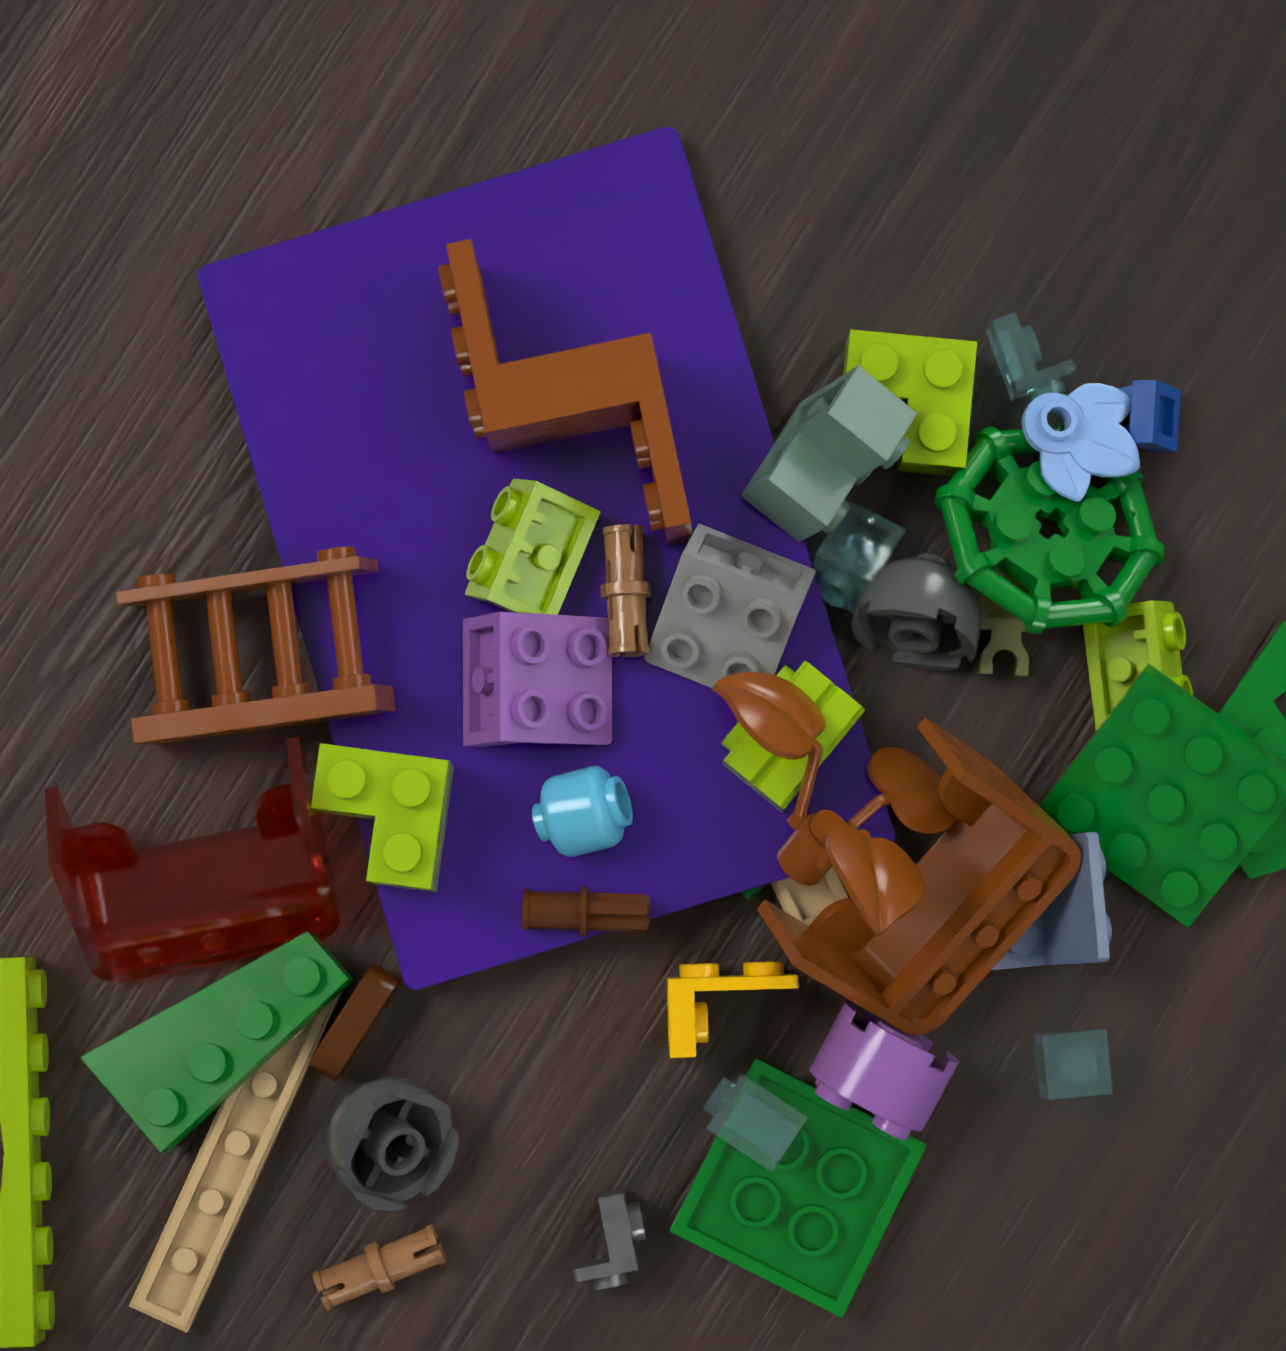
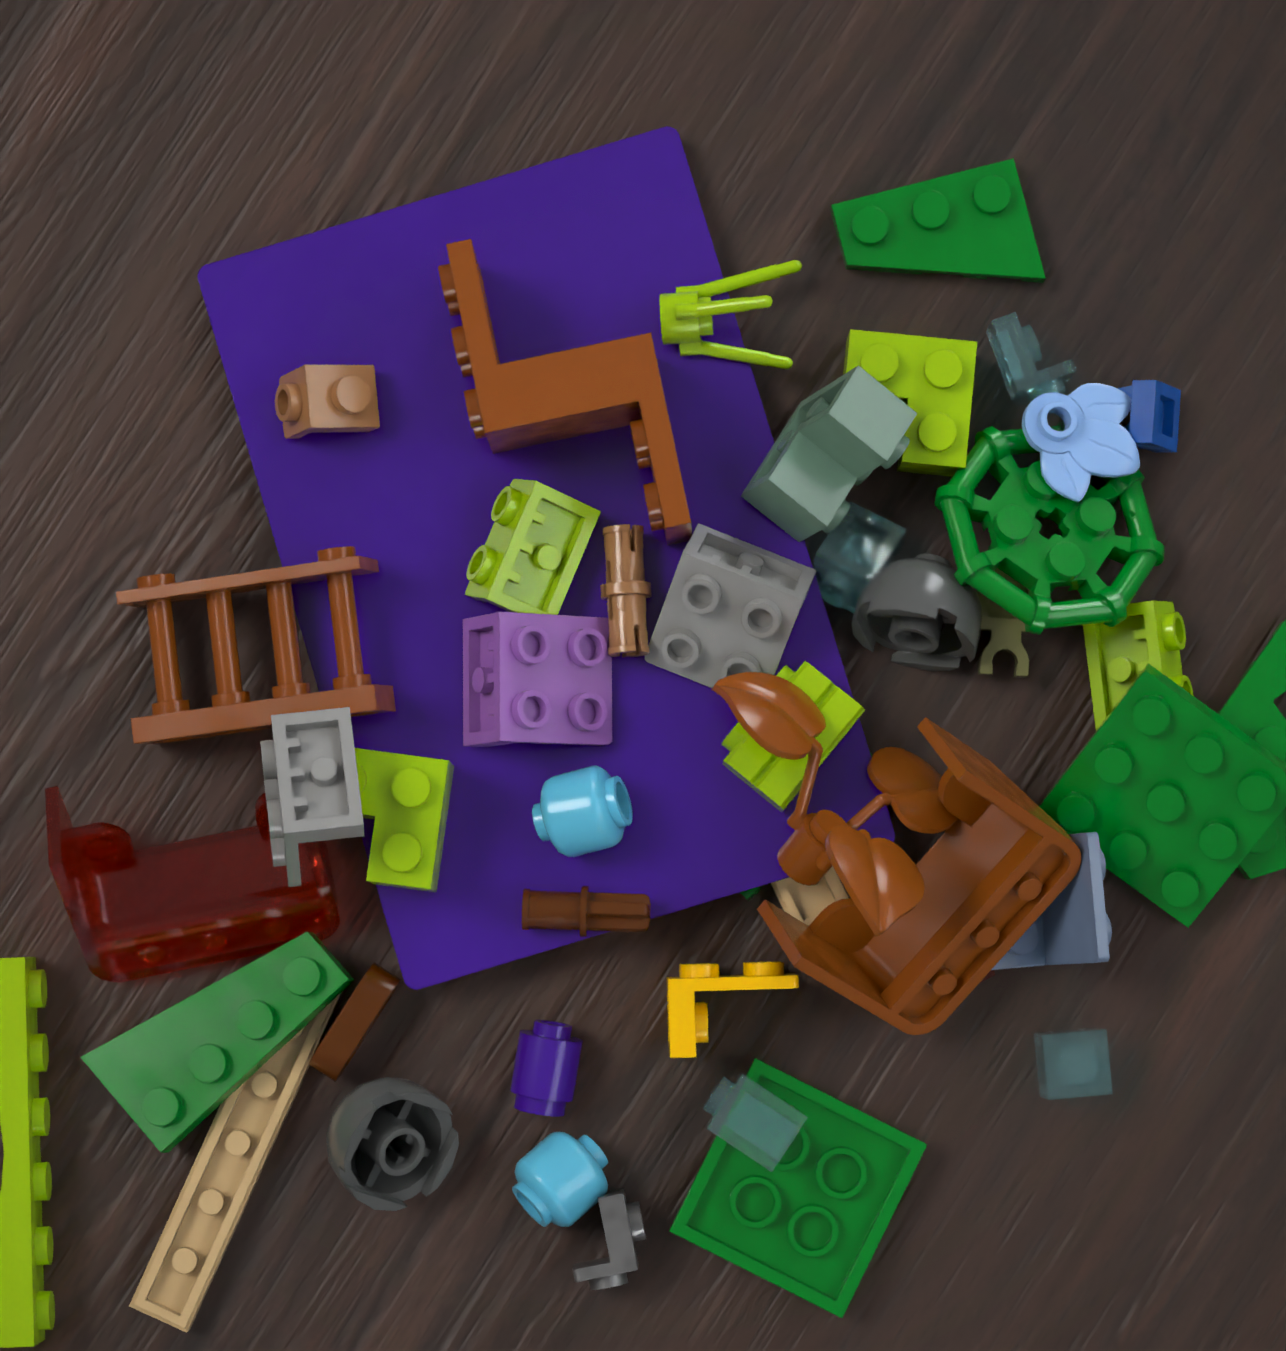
medium nougat pin [313,1224,447,1311] -> none
medium lavender brick [809,1001,959,1141] -> none
none -> light grey bracket [260,707,364,887]
none -> medium nougat bracket [275,365,380,439]
none -> dark purple brick [510,1020,583,1117]
none -> medium azure head [512,1132,609,1227]
none -> lime plant [659,260,802,369]
none -> green wing [830,158,1046,283]

